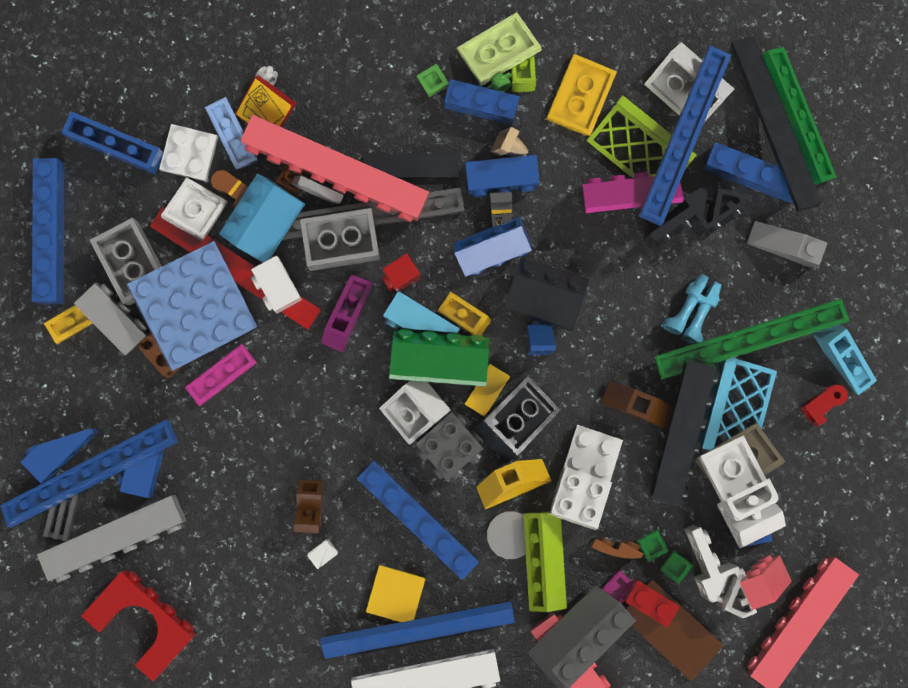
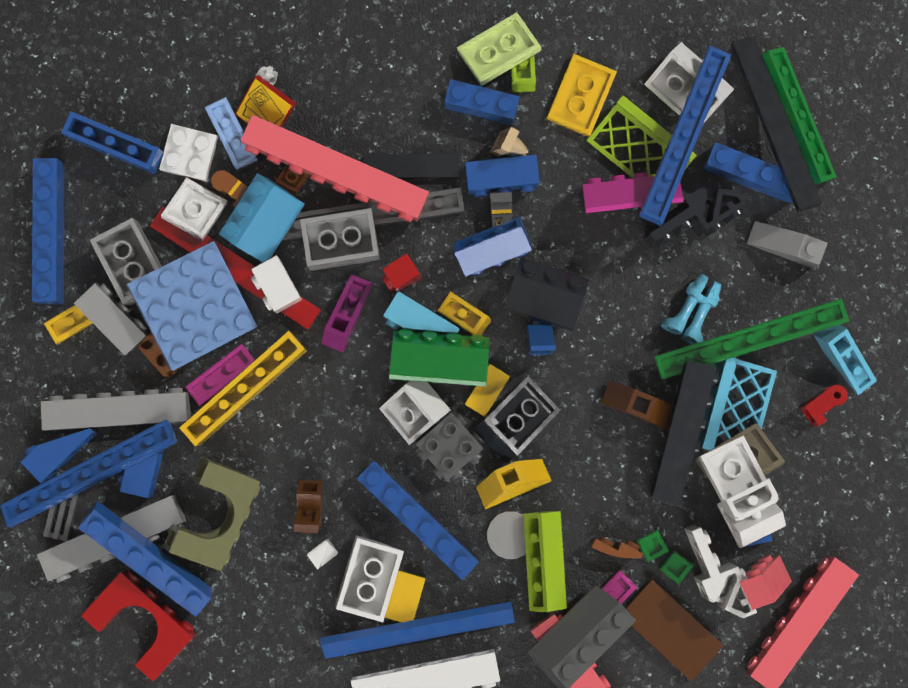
light grey tile [292,176,344,204] -> none
bright green plate [417,64,449,97] -> none
bright green plate [487,73,512,92] -> none
white piece [549,425,623,530] -> none
red brick [622,578,680,628] -> none
none -> light grey brick [41,388,191,431]
none -> blue brick [78,501,212,617]
none -> olive arch [163,457,260,571]
none -> yellow brick [179,331,307,446]
none -> white slope [335,535,404,622]

